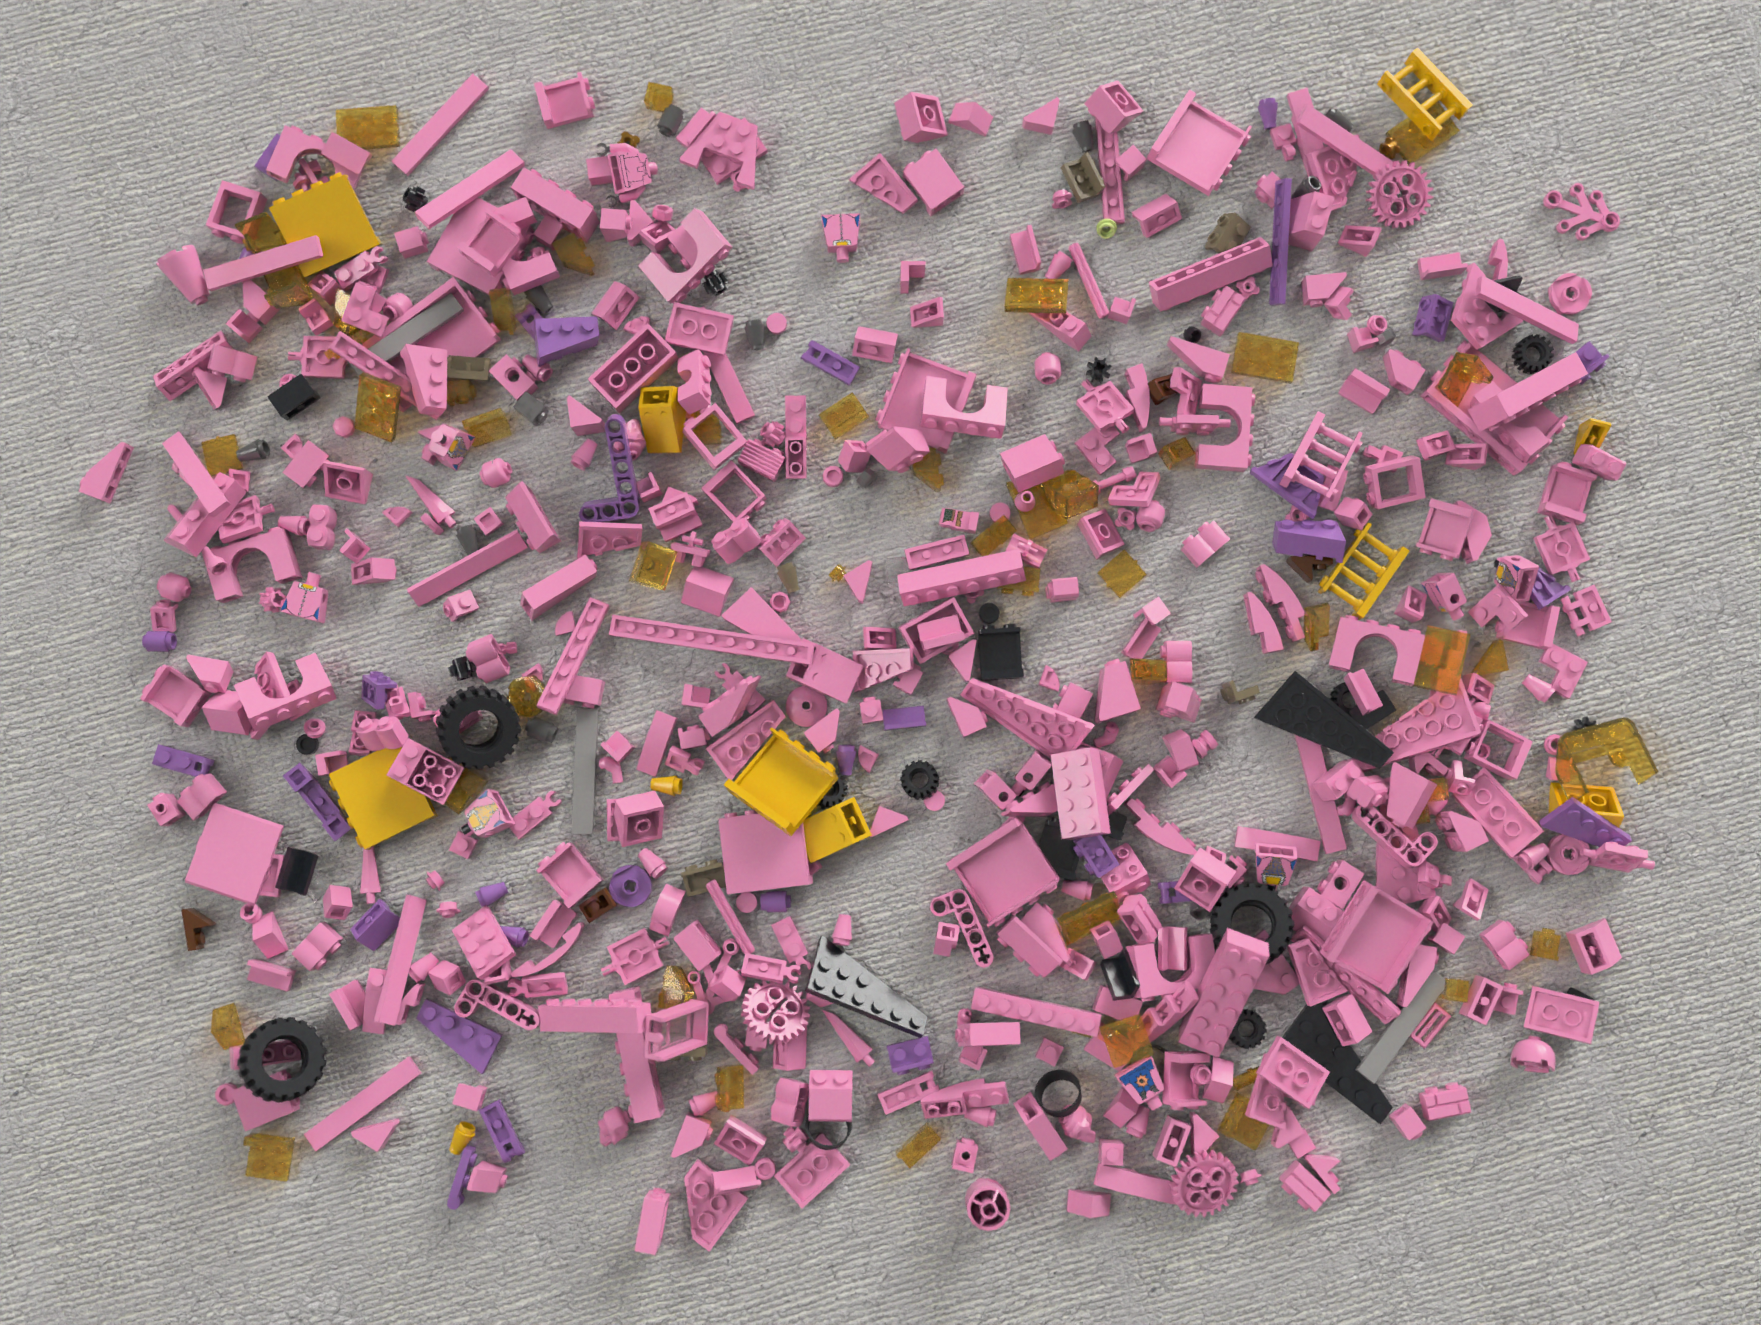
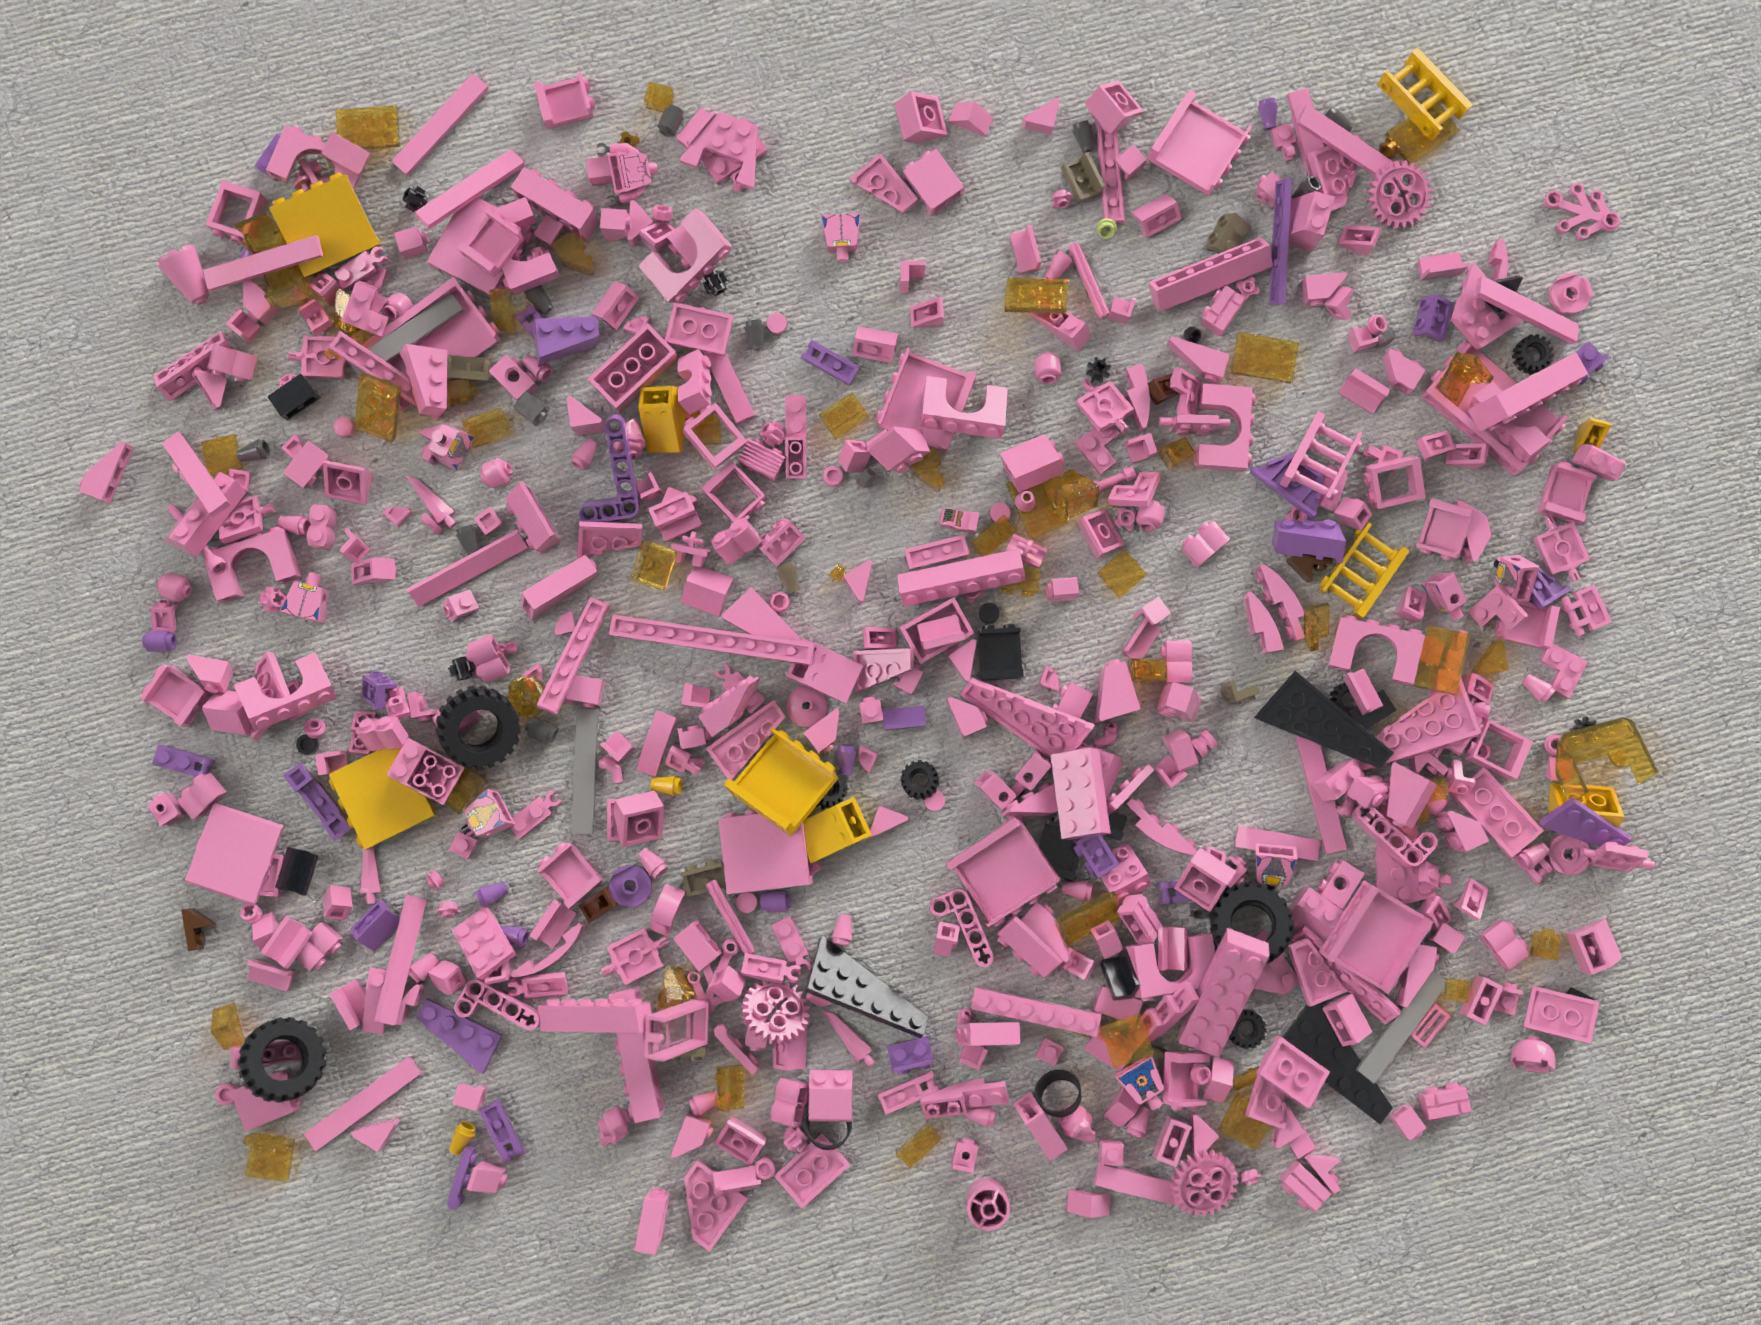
none -> bright pink panel [261,916,312,969]

